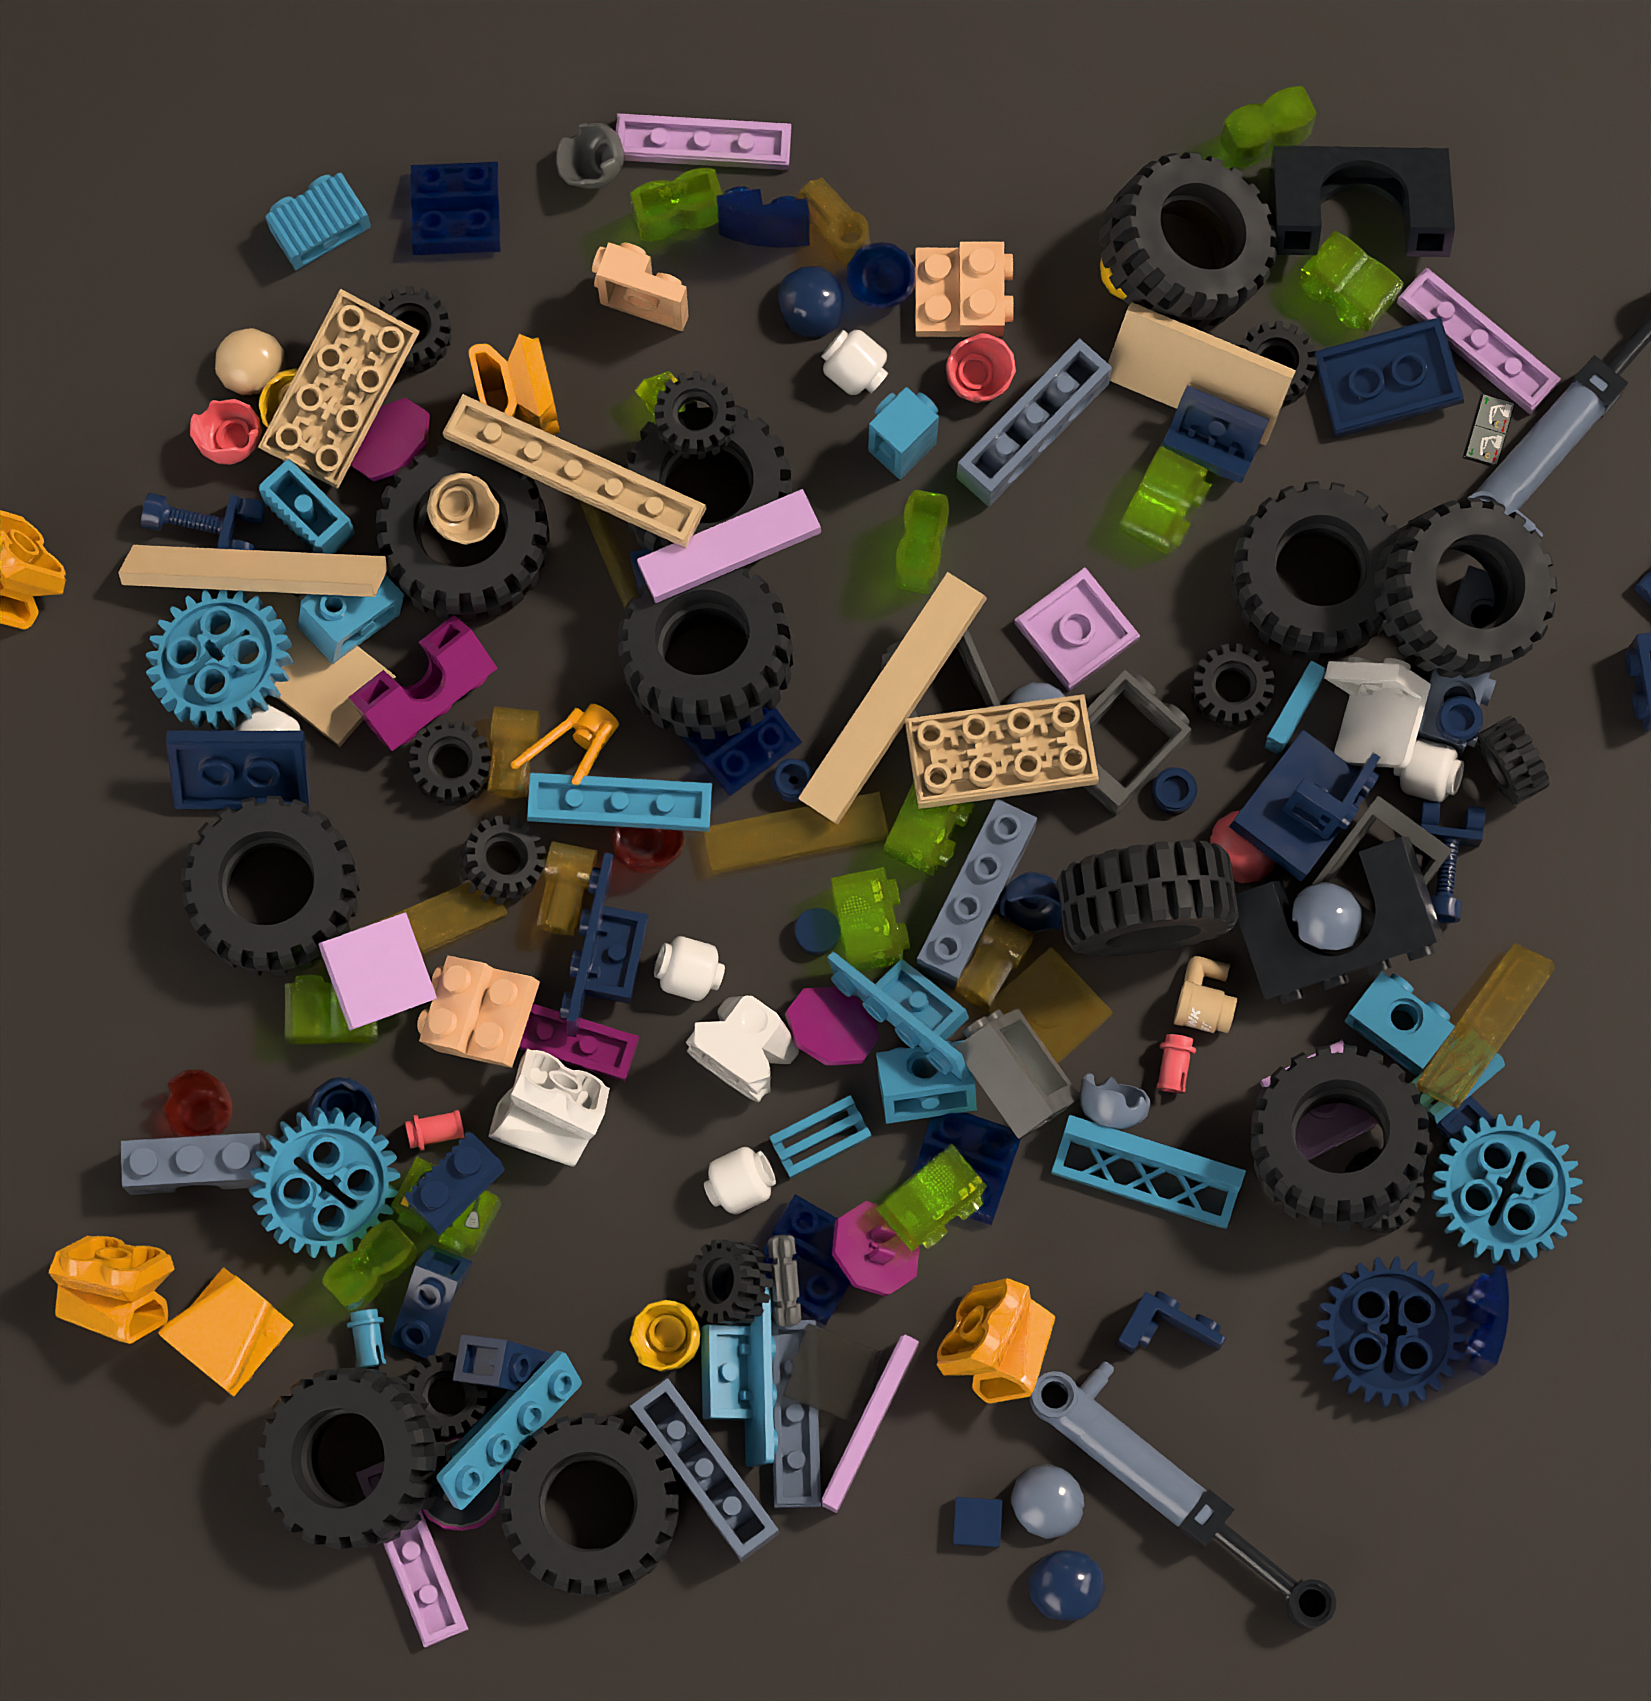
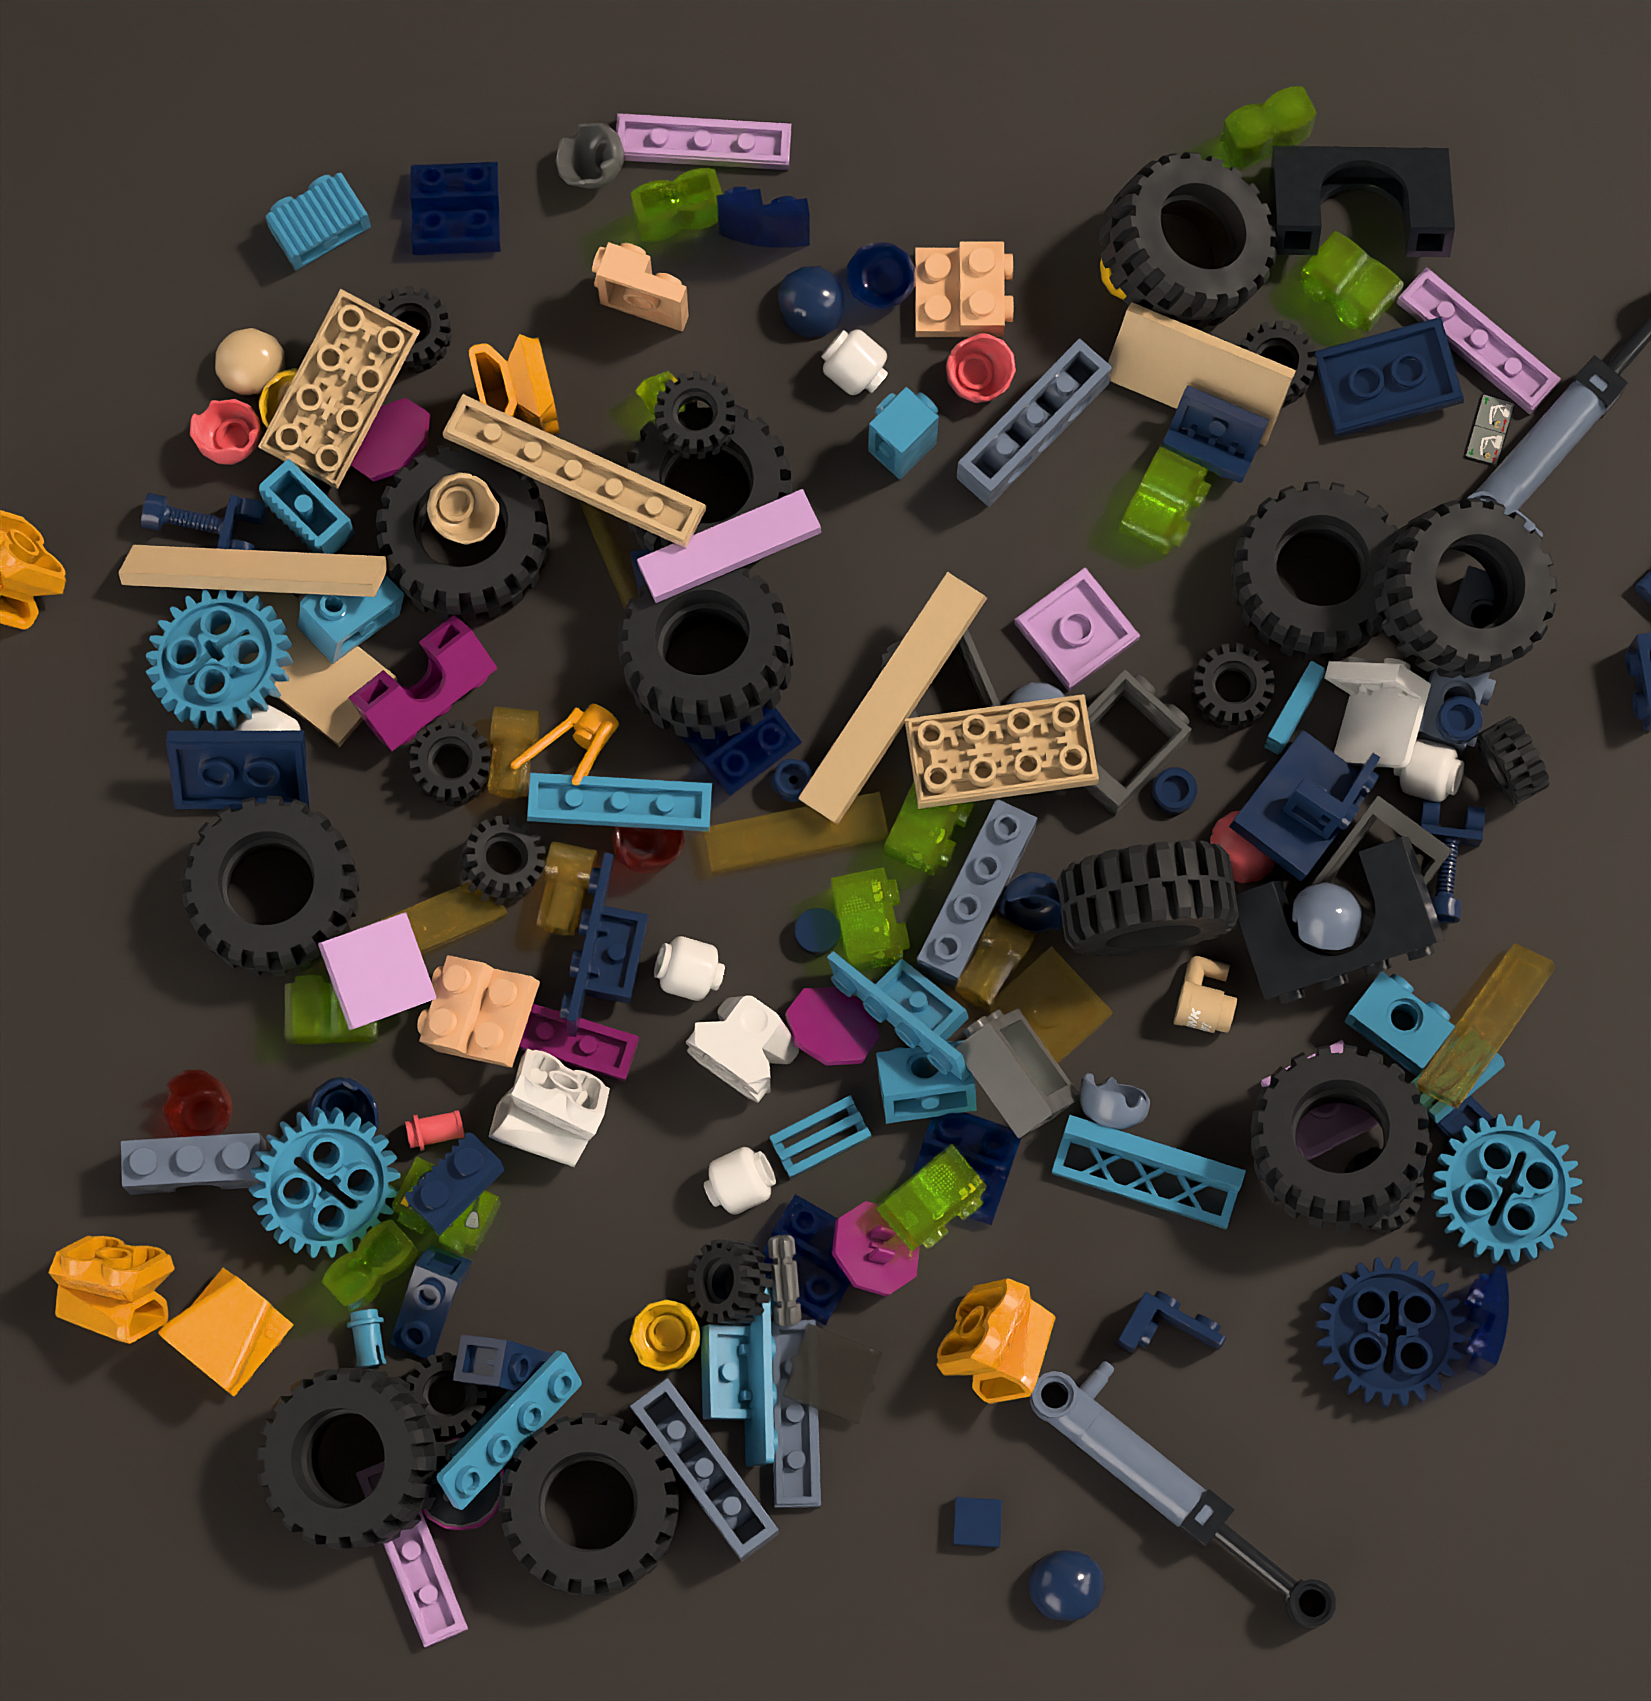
clear yellow piece [793,177,871,264] -> none
lavender tile [821,1334,919,1513] -> none
clear neon green brick [895,490,949,595] -> none
sand blue hair [1011,1464,1085,1539] -> none
coral pin [1156,1034,1196,1094] -> none

